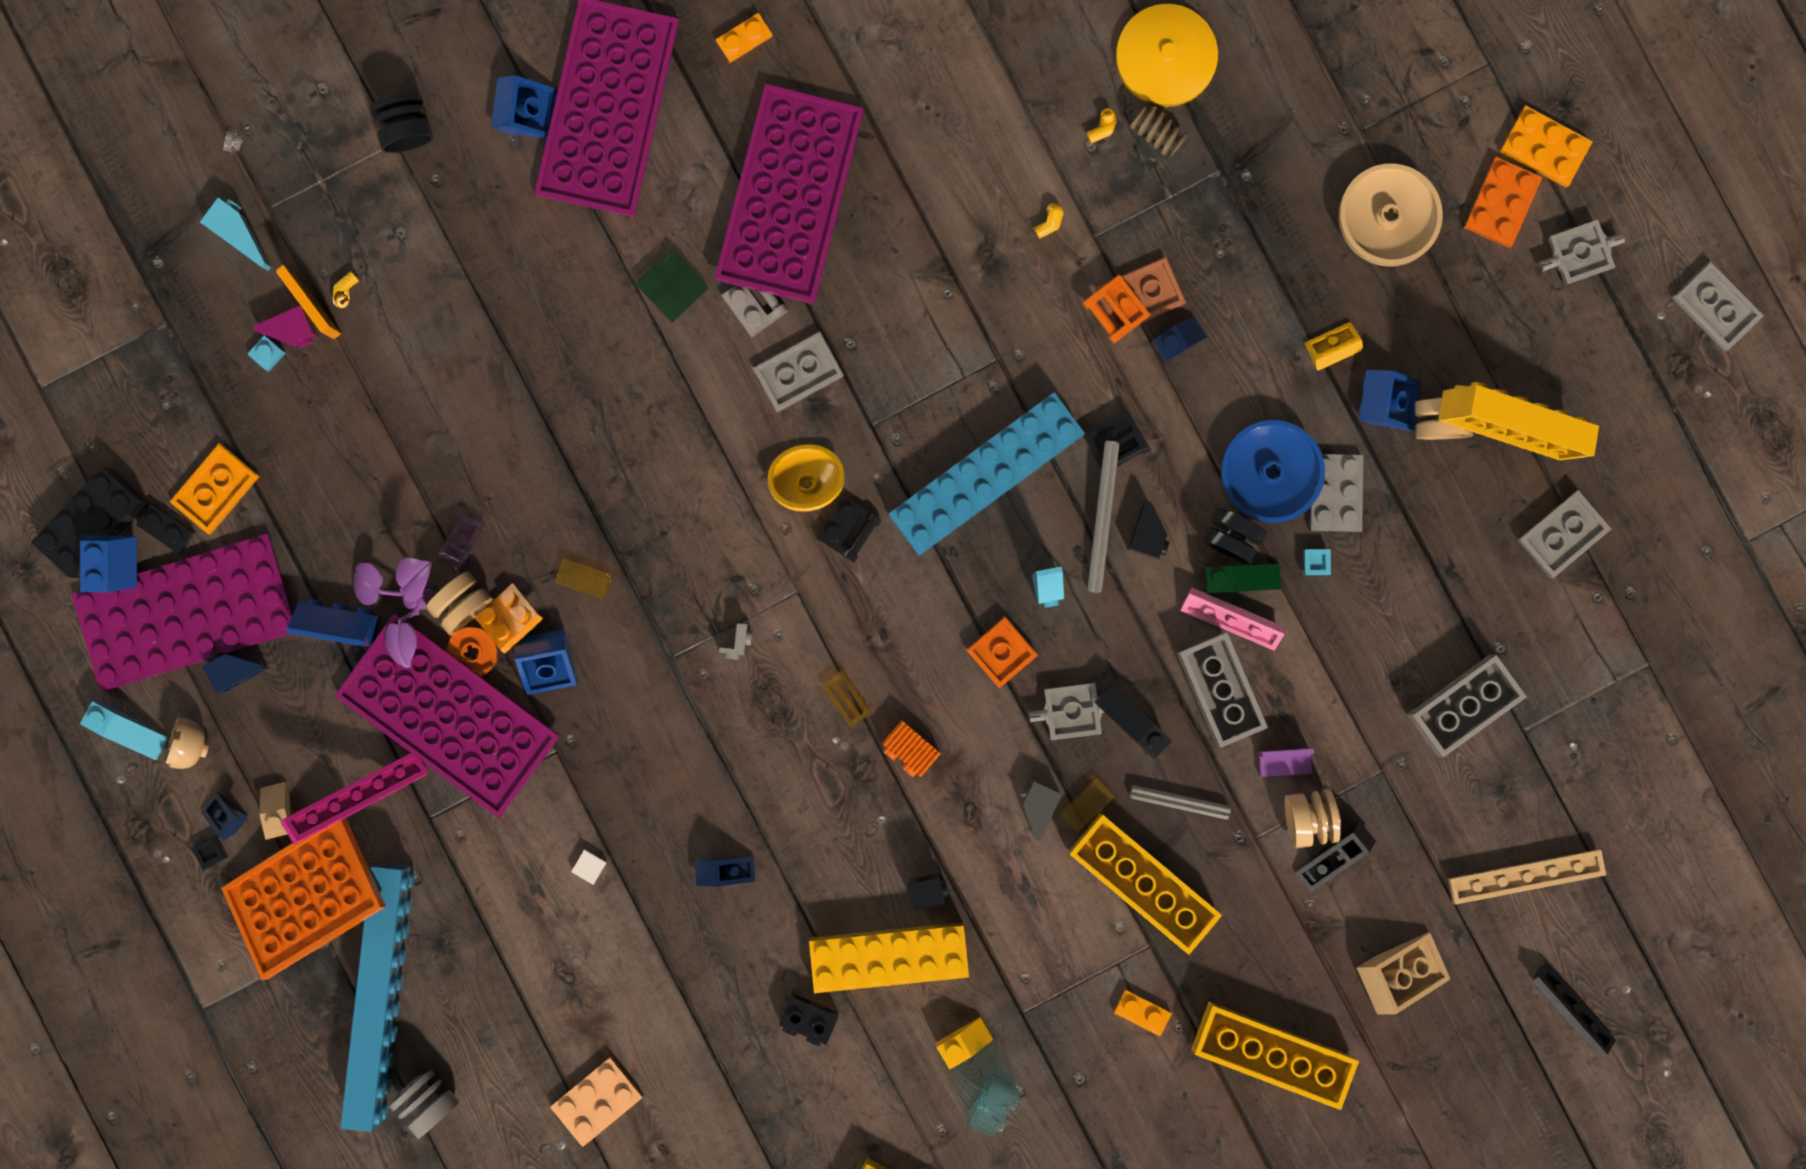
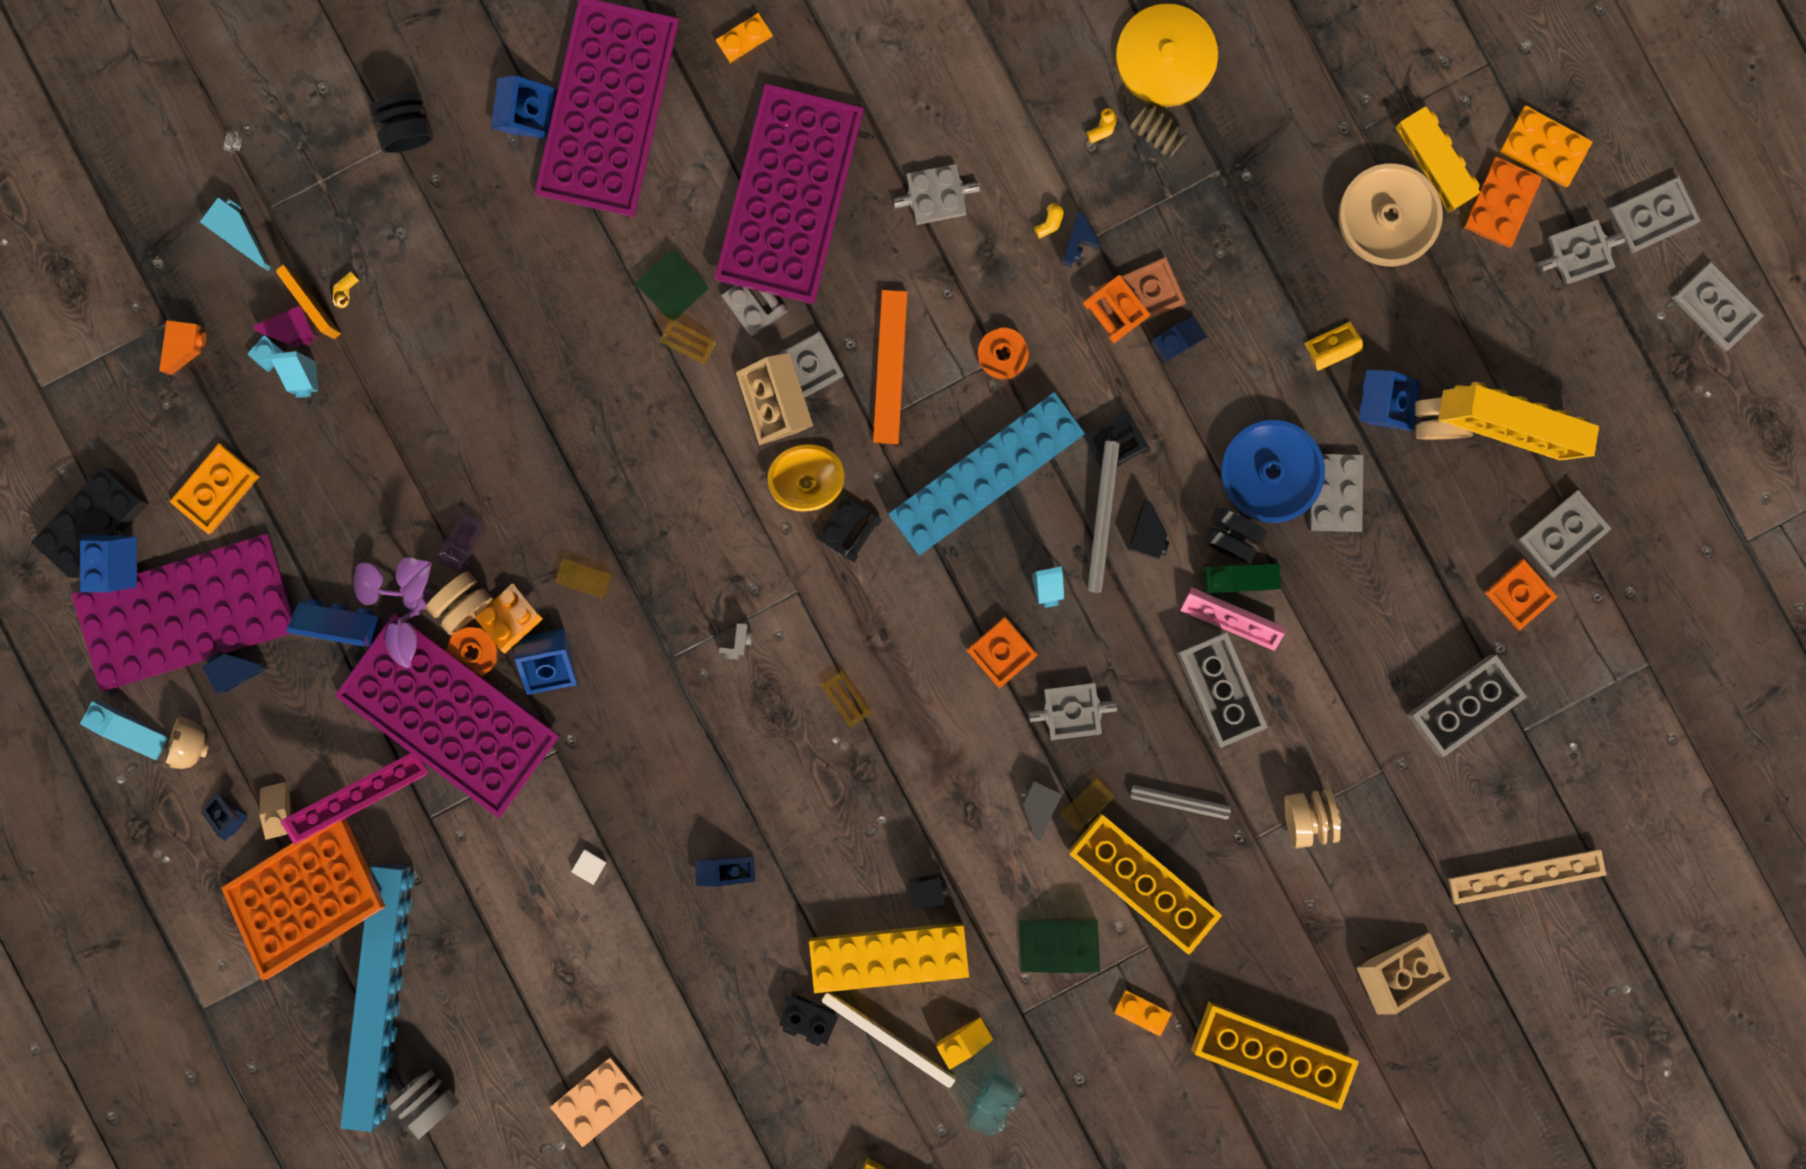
black plate [136,504,195,554] -> none
black tile [191,835,228,870] -> none
orange brick [882,720,941,777] -> none
black slope [1094,683,1172,760] -> none
medium lavender panel [1258,748,1314,777] -> none
black slope [1295,821,1376,892] -> none
medium azure plate [1303,549,1331,575] -> none
black plate [1531,963,1616,1059] -> none
none -> orange slope [159,320,206,375]
none -> medium azure slope [270,351,319,398]
none -> clear yellow tile [659,318,716,364]
none -> tan slope [736,353,813,445]
none -> white tile [822,992,956,1088]
none -> orange tile [873,290,907,445]
none -> light grey plate [893,164,980,225]
none -> orange plate [977,328,1029,380]
none -> clear green slope [1019,917,1100,973]
none -> dark blue slope [1061,212,1100,268]
none -> yellow brick [1395,106,1481,213]
none -> orange plate [1484,559,1558,631]
none -> light grey tile [1608,176,1701,255]

